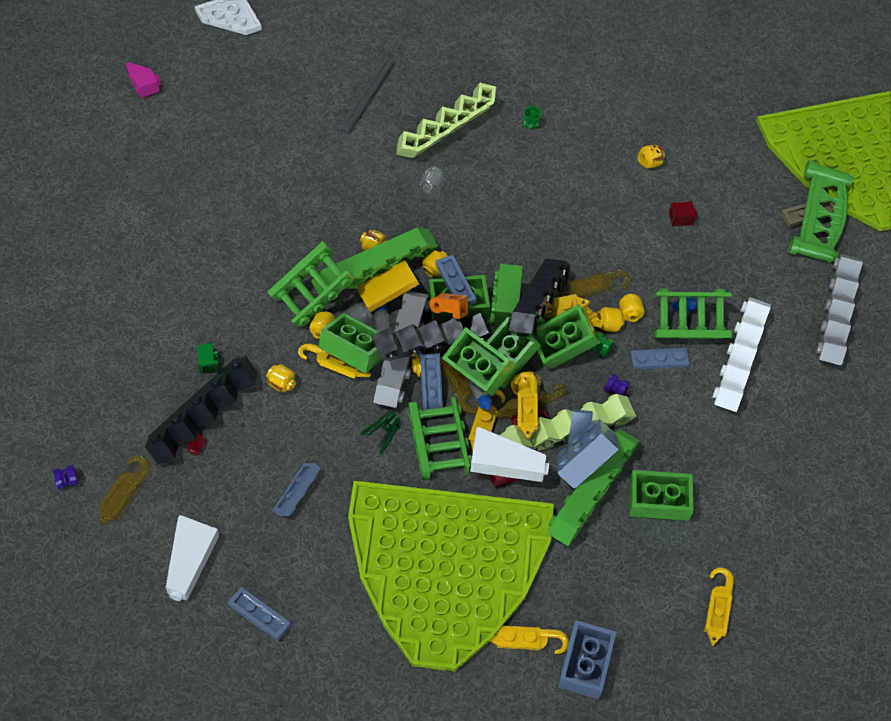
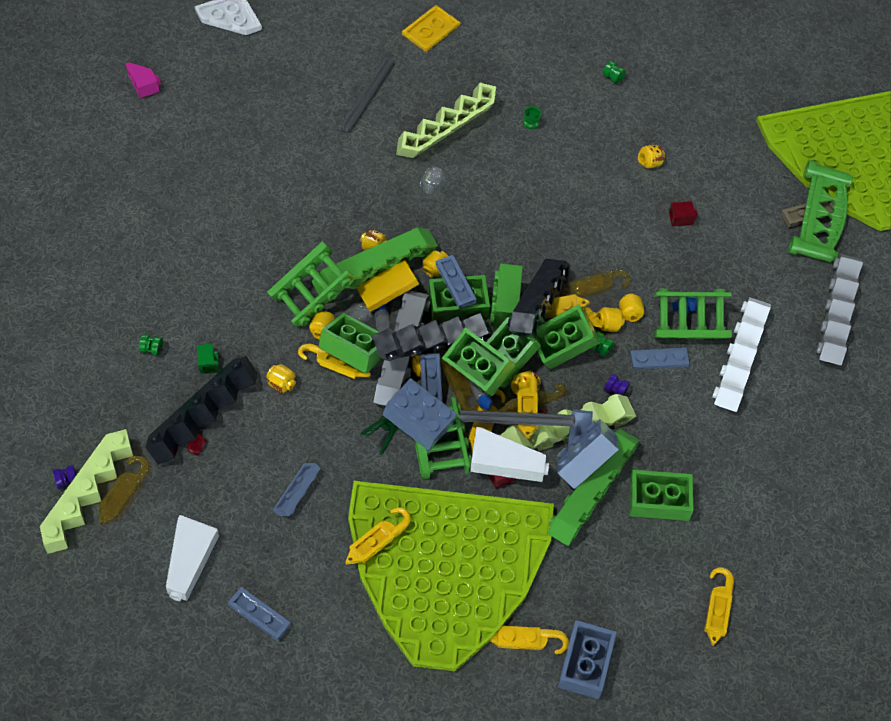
orange leg [429,293,468,319] -> none
none -> yellowish green brick [40,429,133,554]
none -> green wheel [139,334,163,356]
none -> yellow plate [346,507,411,565]
none -> sand blue brick [382,378,457,451]
none -> yellow tile [402,5,460,52]
none -> dark grey axle [459,410,575,427]
none -> green wheel [602,61,626,84]

